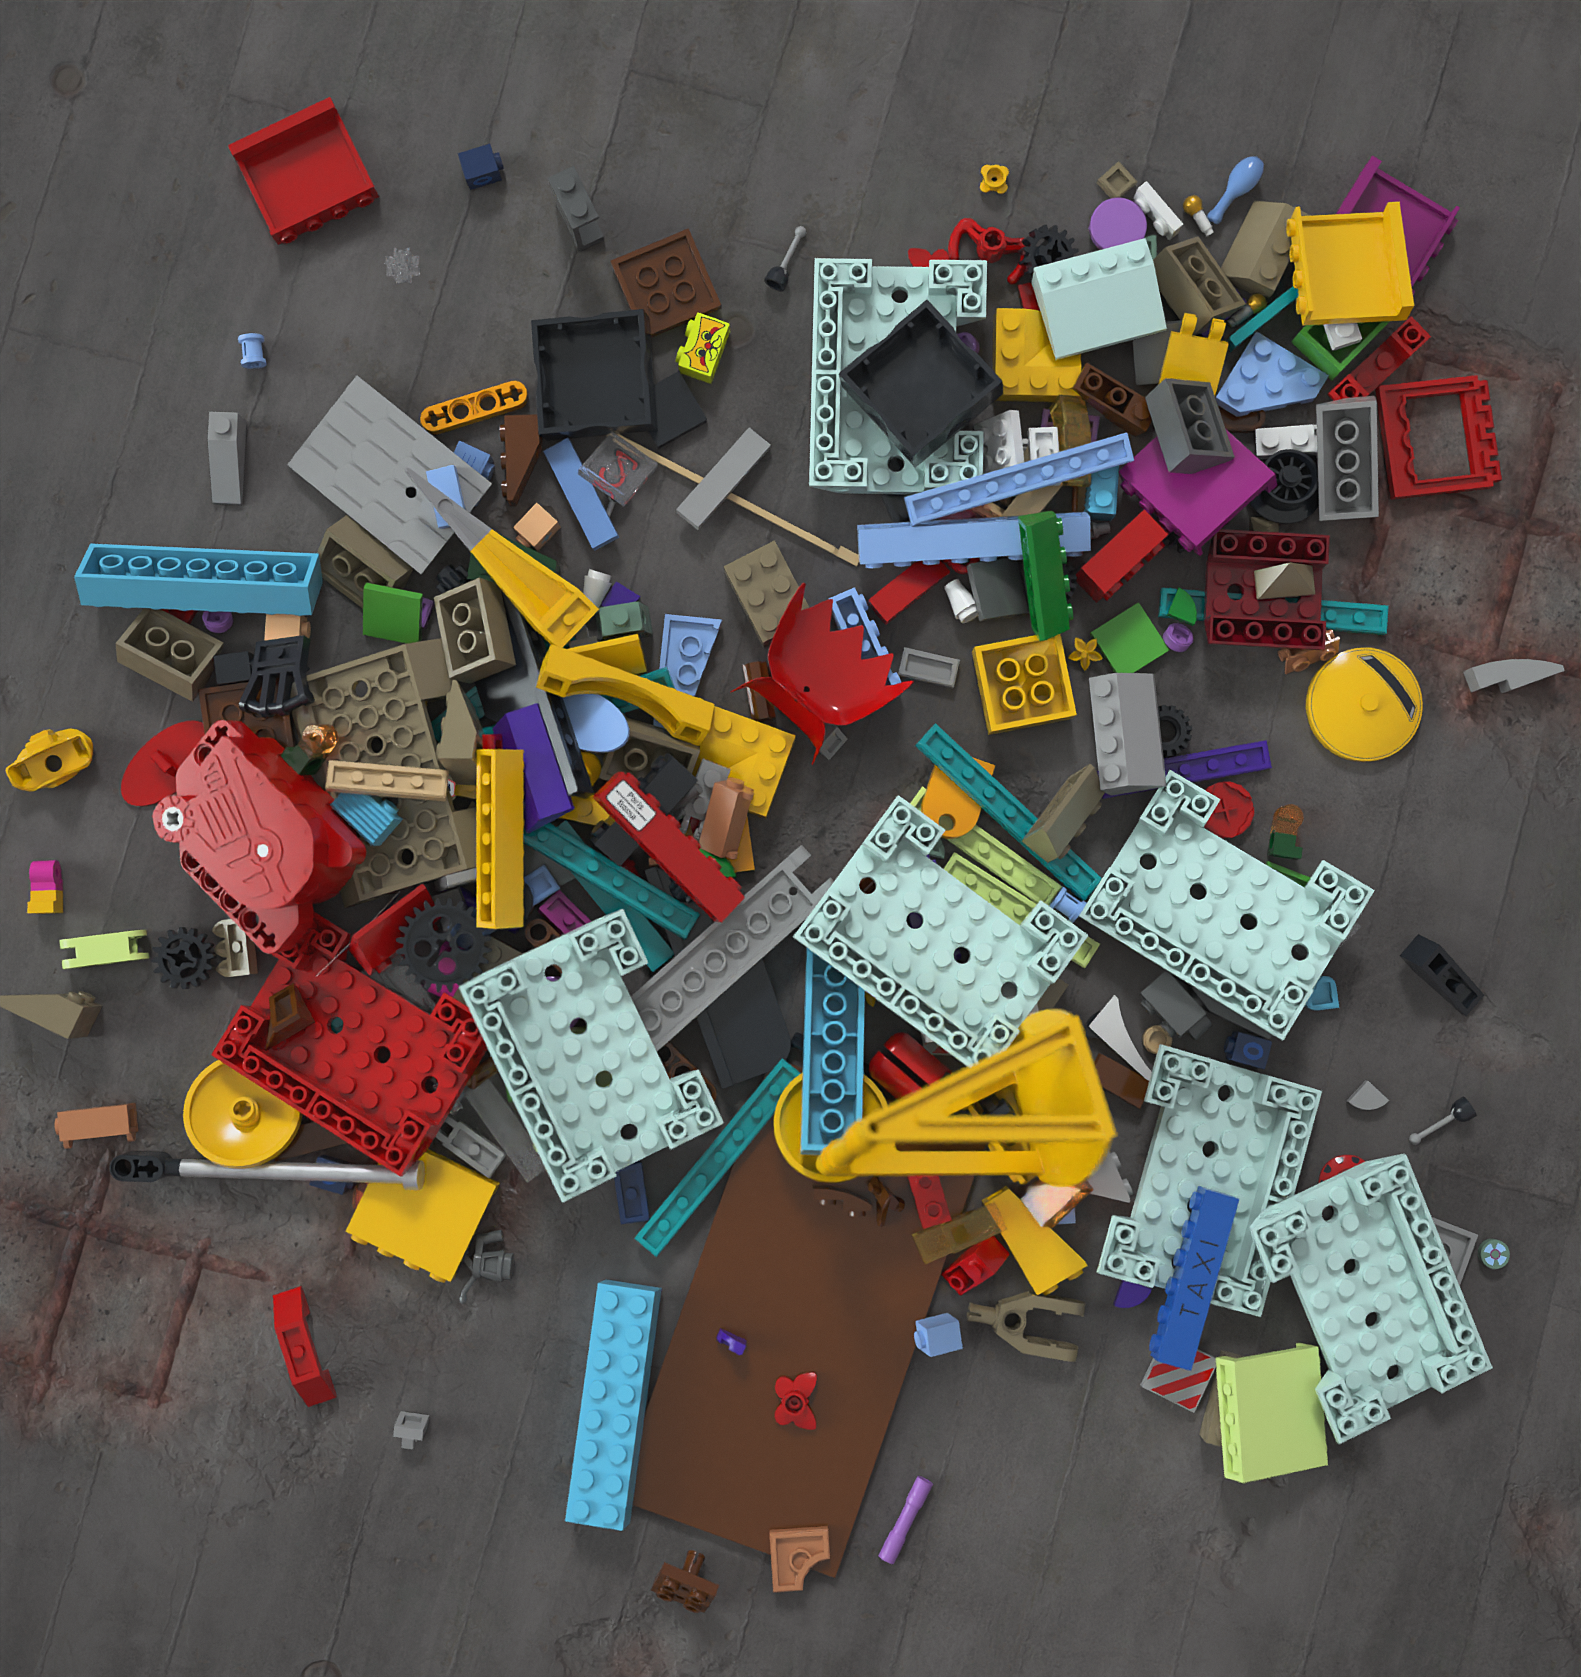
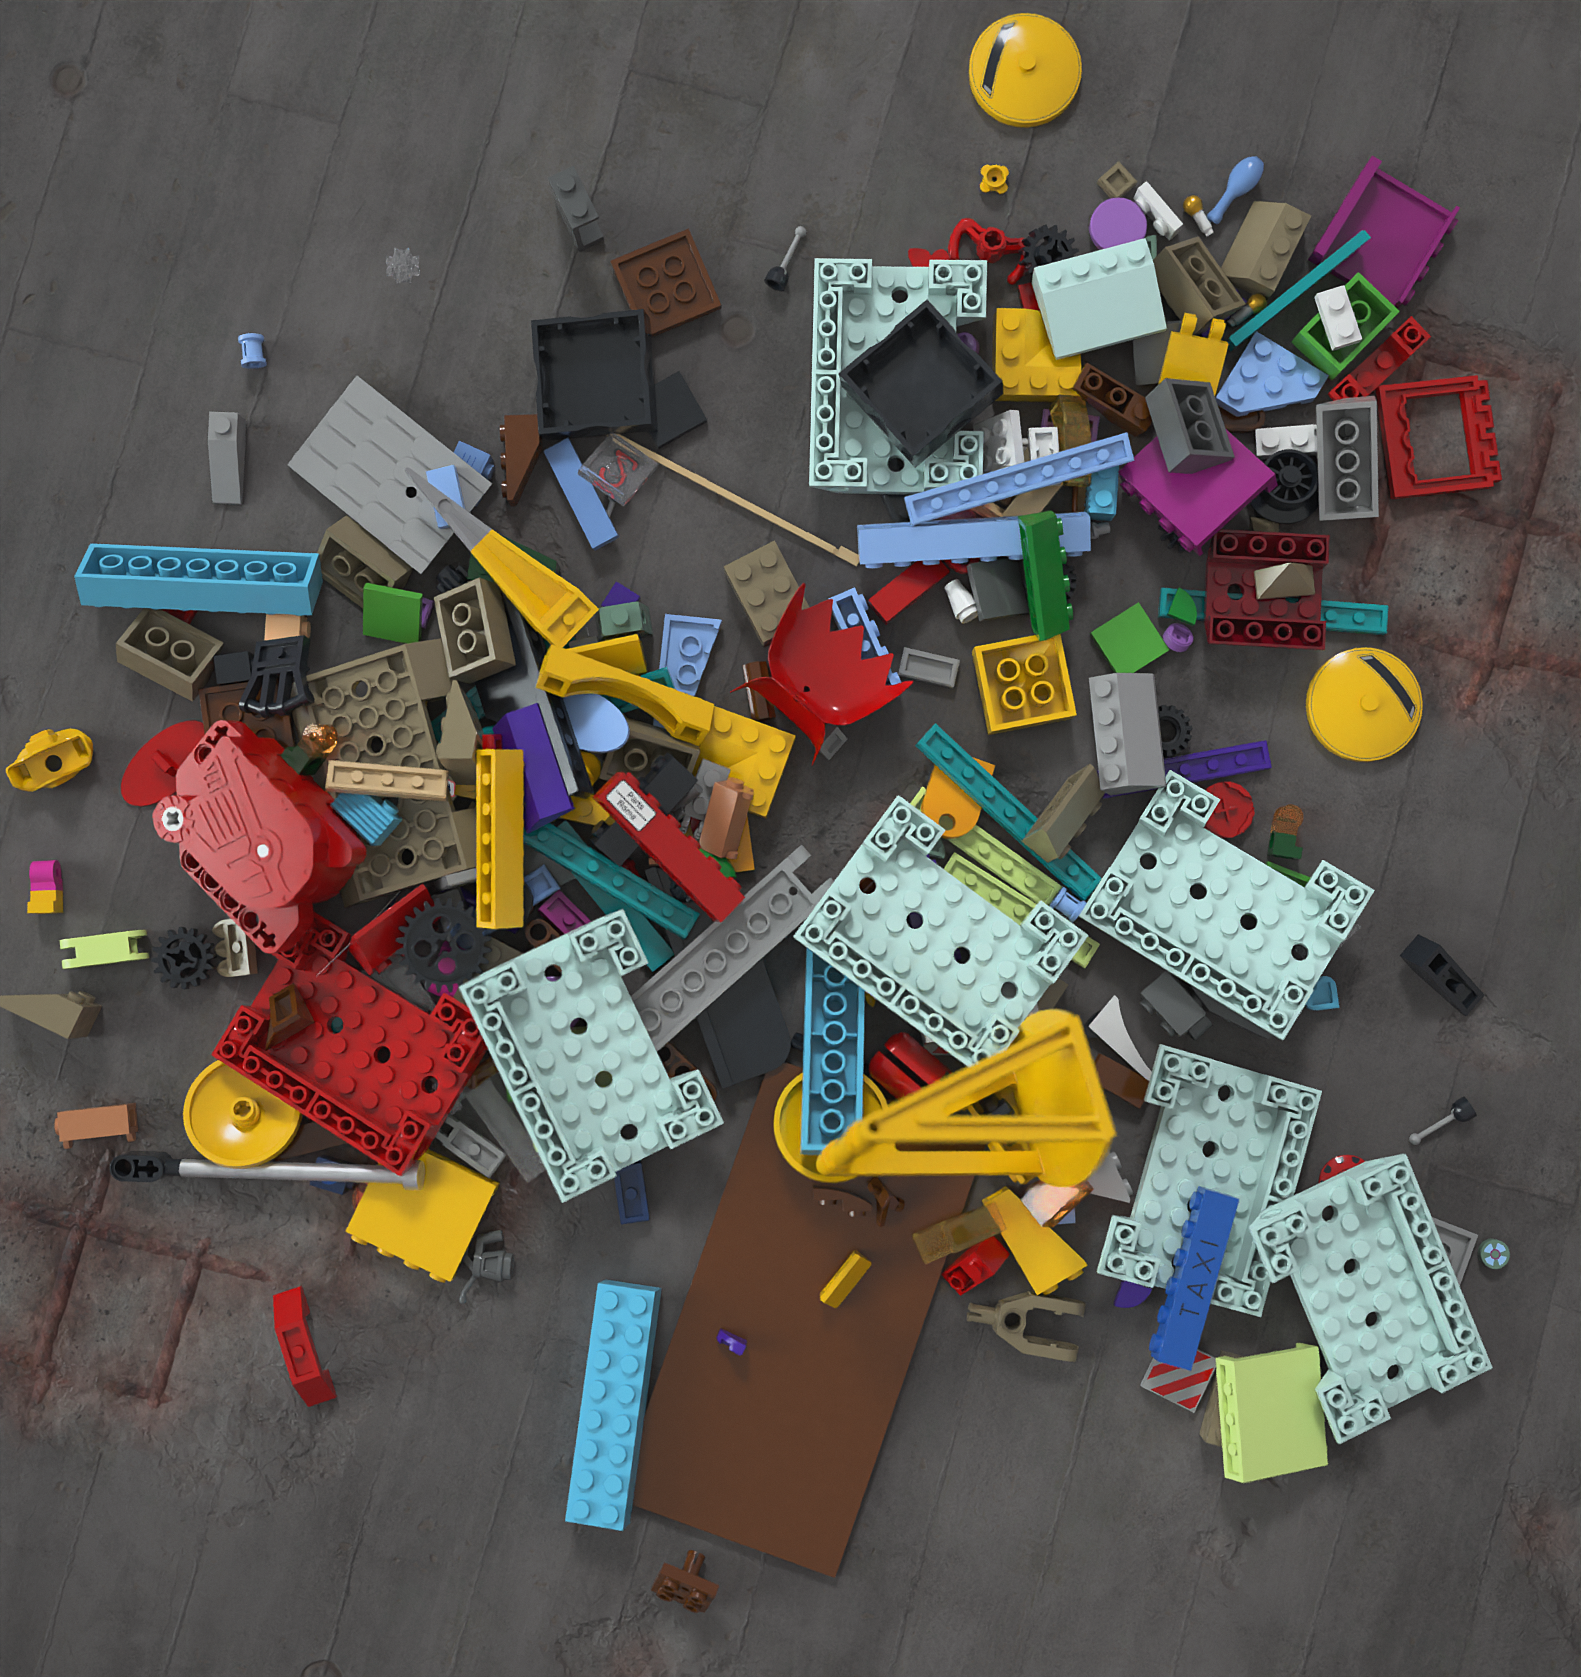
medium lavender tile [202,611,233,633] -> none
red panel [228,97,379,245] -> none
light grey tile [393,1411,429,1450] -> none
light orange beam [420,381,529,435] -> none
dark blue brick [458,144,504,190] -> none
light nougat brick [513,503,561,552] -> none
white cone [583,569,612,608] -> none
teal tile [634,1058,801,1257] -> none
neon yellow brick [675,312,730,384] -> none
light grey tile [676,428,771,530] -> none
nougat tile [770,1526,830,1592] -> none
red animal [774,1372,817,1430] -> none
medium lavender piece [878,1476,933,1564] -> none
red brick [907,1176,952,1229] -> none
light blue brick [914,1313,963,1357] -> none
yellow plant [1068,638,1103,671] -> none
red brick [1076,509,1168,603] -> none
tan tile [1142,1025,1172,1054] -> none
dark blue brick [1224,1031,1272,1070] -> none
nougat hinge [1278,629,1340,674] -> none
yellow panel [1286,202,1414,325] -> none
light grey tile [1346,1080,1389,1110] -> none
light grey slope [1463,659,1565,694] -> none
none -> yellow slope [820,1250,872,1308]
none -> yellow dish [969,13,1082,127]

